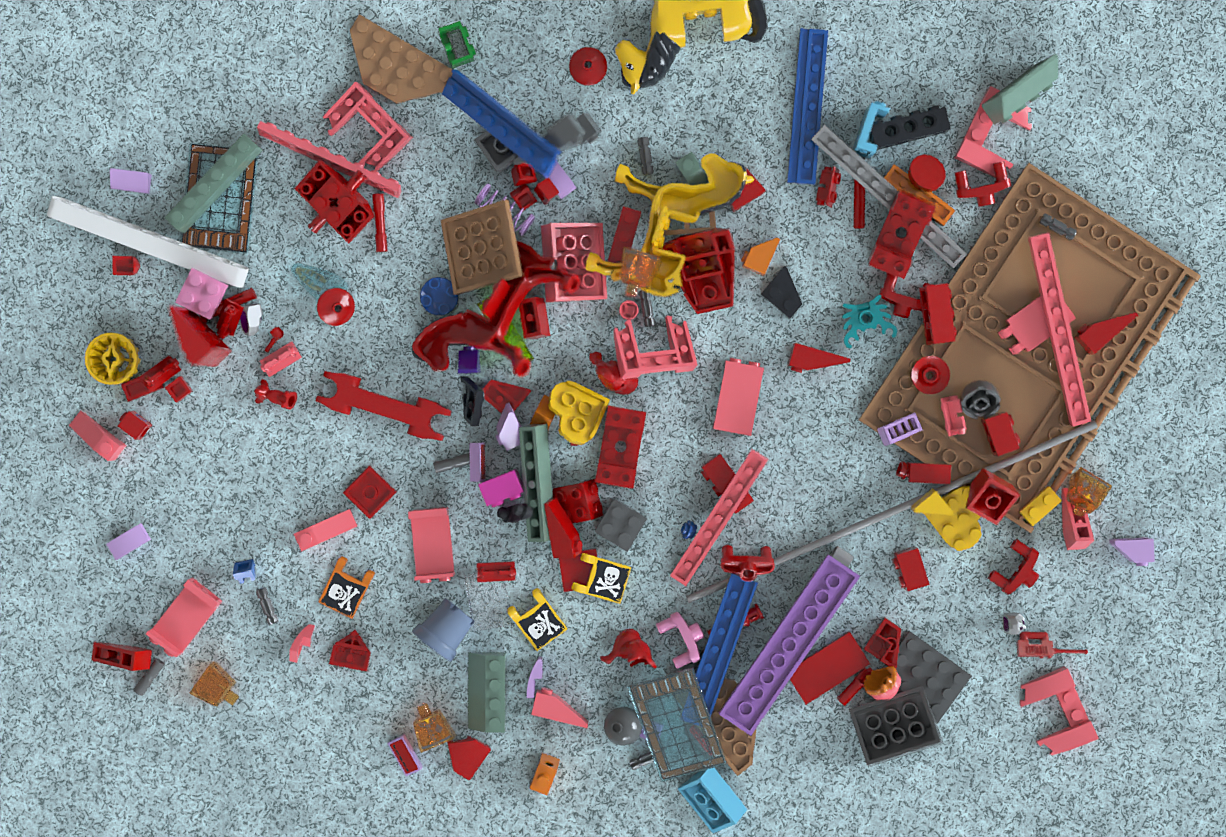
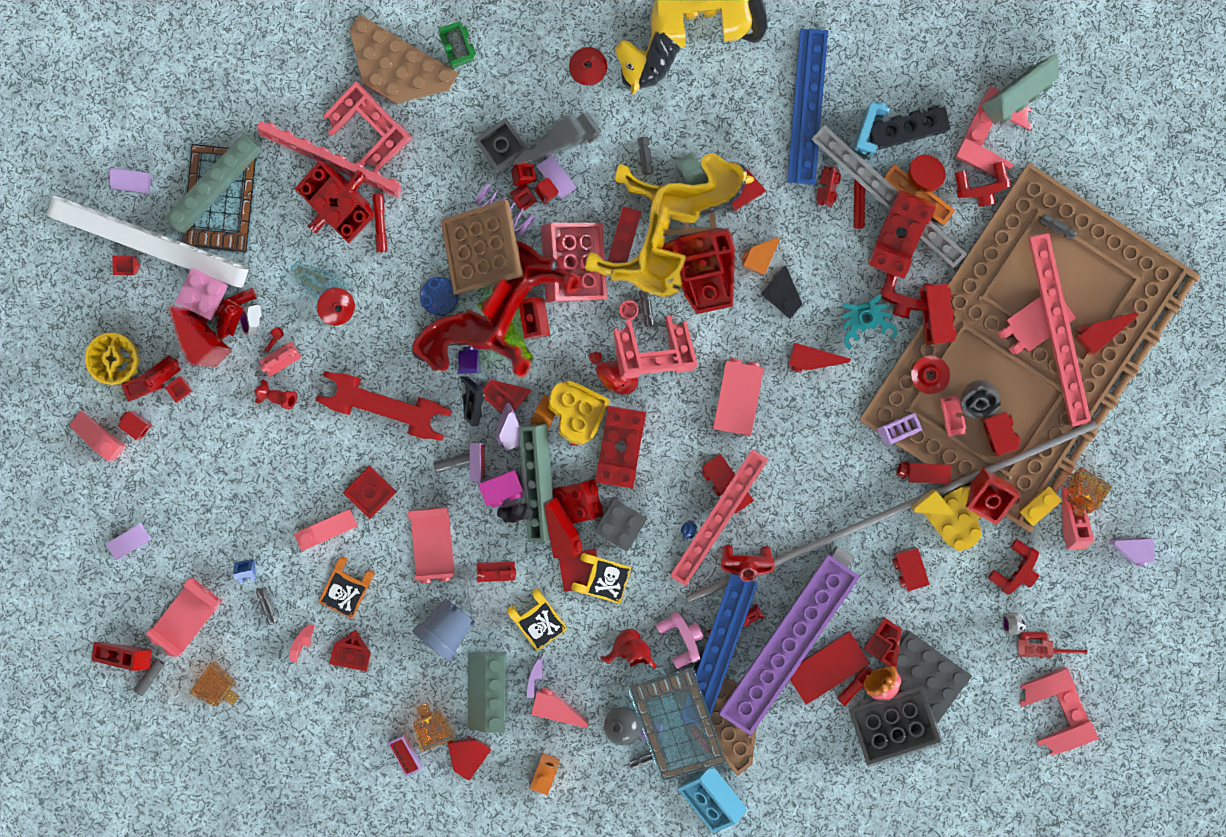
blue plate [442,69,561,177] -> none
clear orange torso [620,247,662,297] -> none

